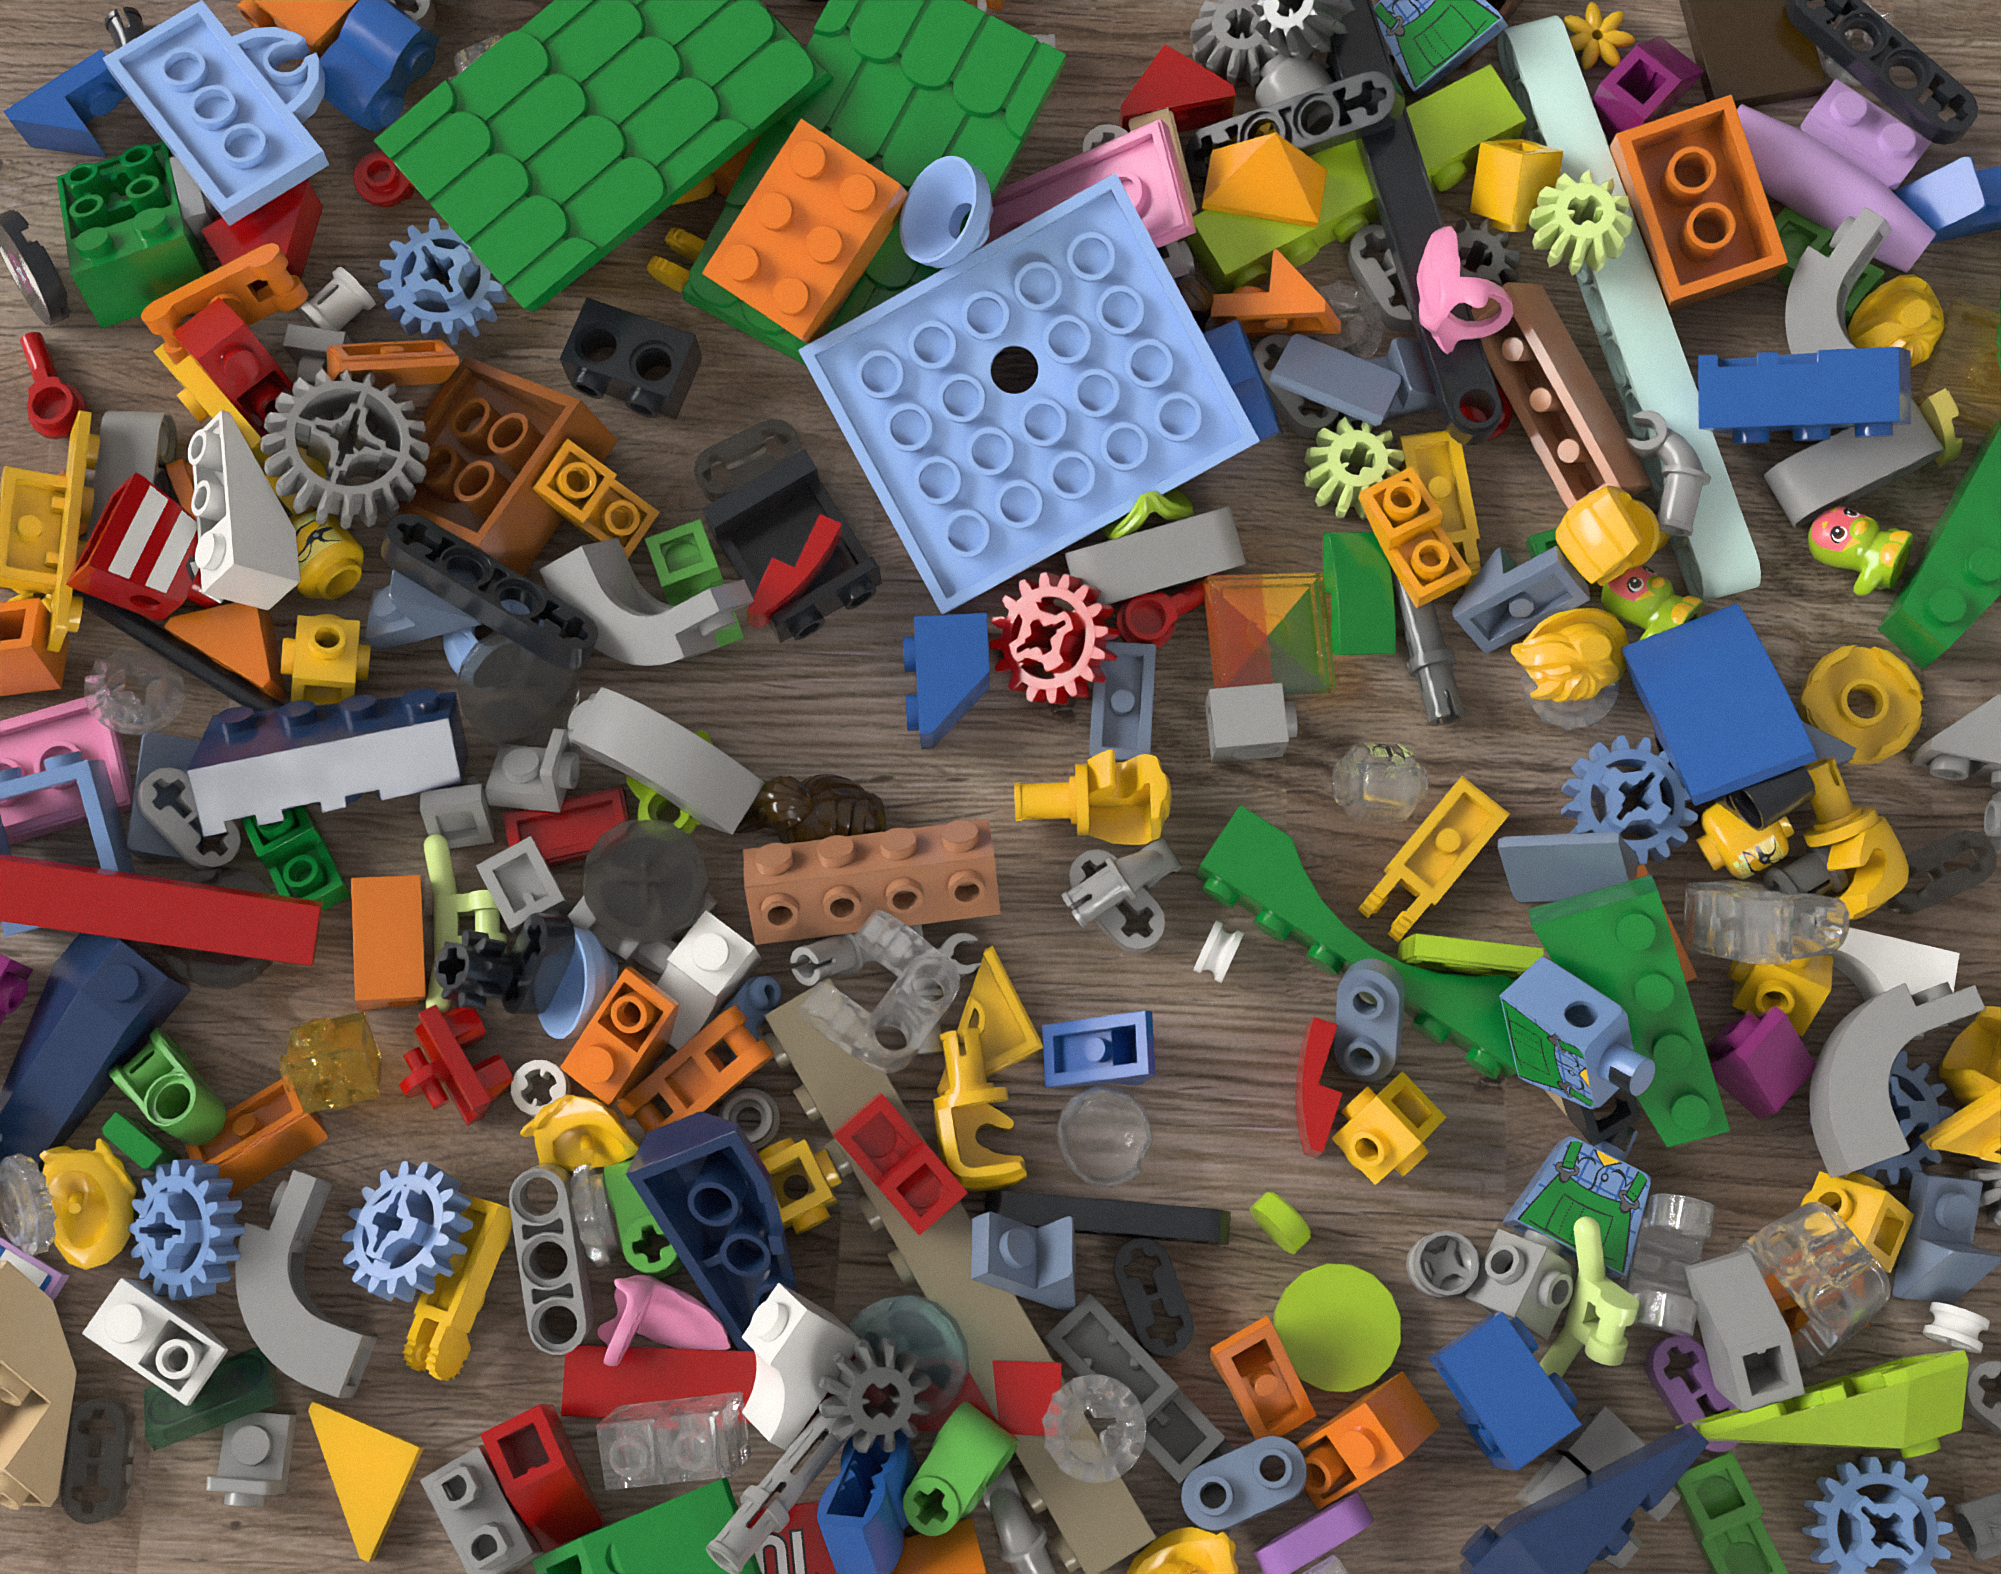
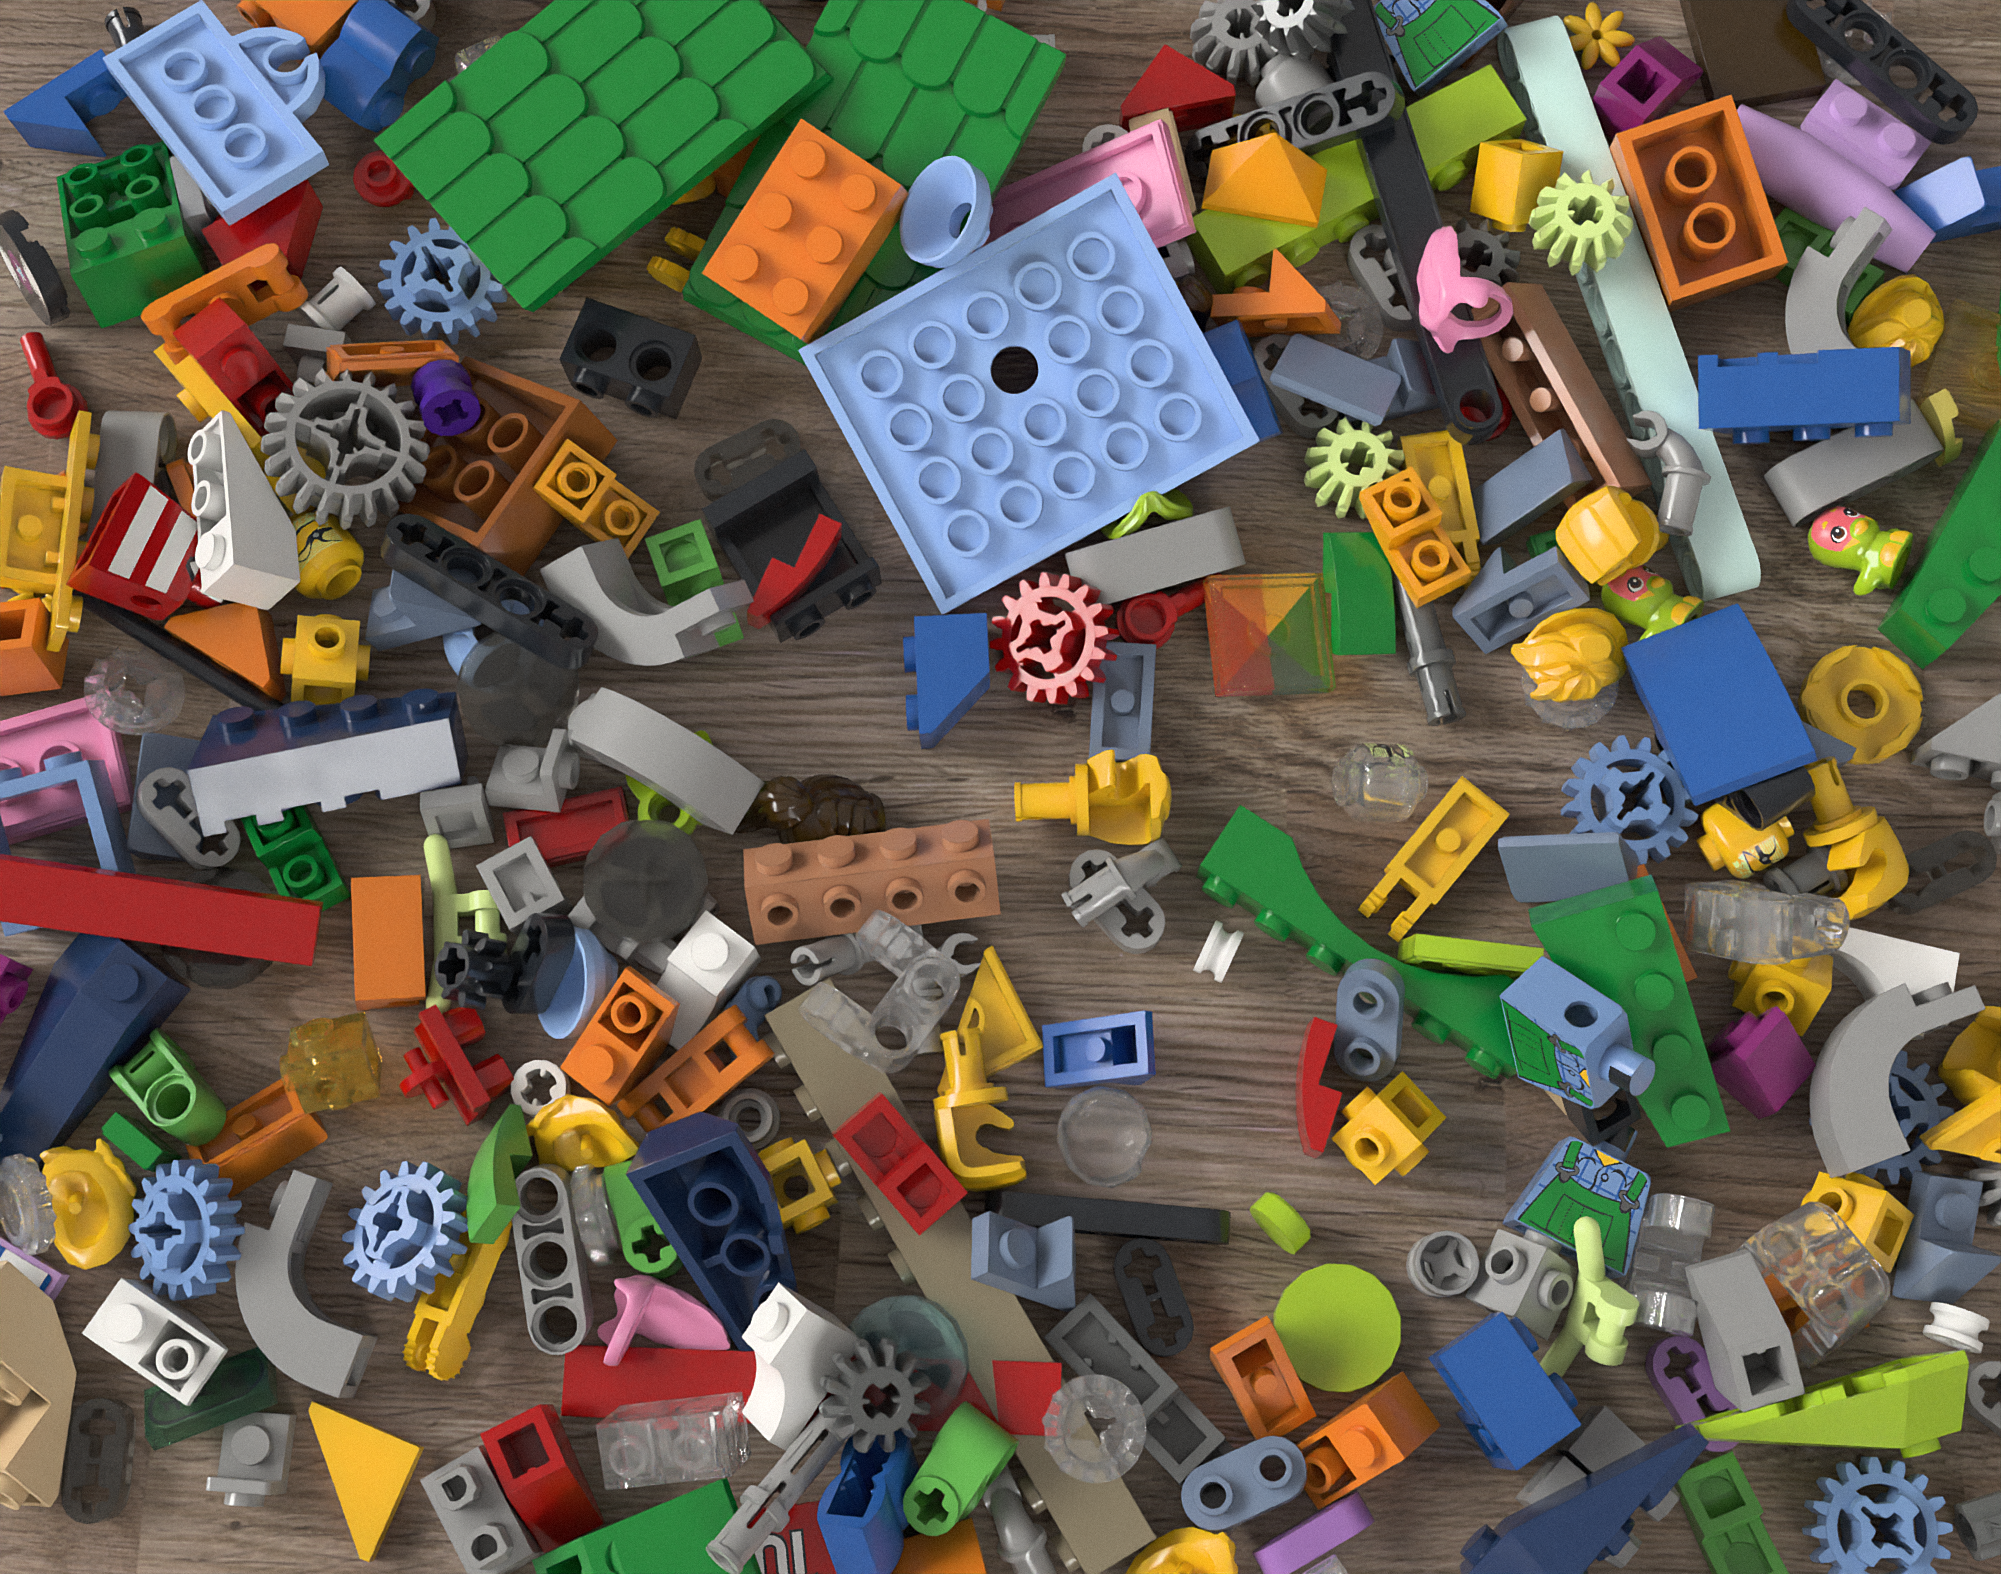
light grey brick [1205,683,1298,763] -> none
none -> dark purple wheel [410,360,481,436]
none -> bright green slope [466,1104,532,1244]
none -> sand blue slope [1471,429,1593,545]

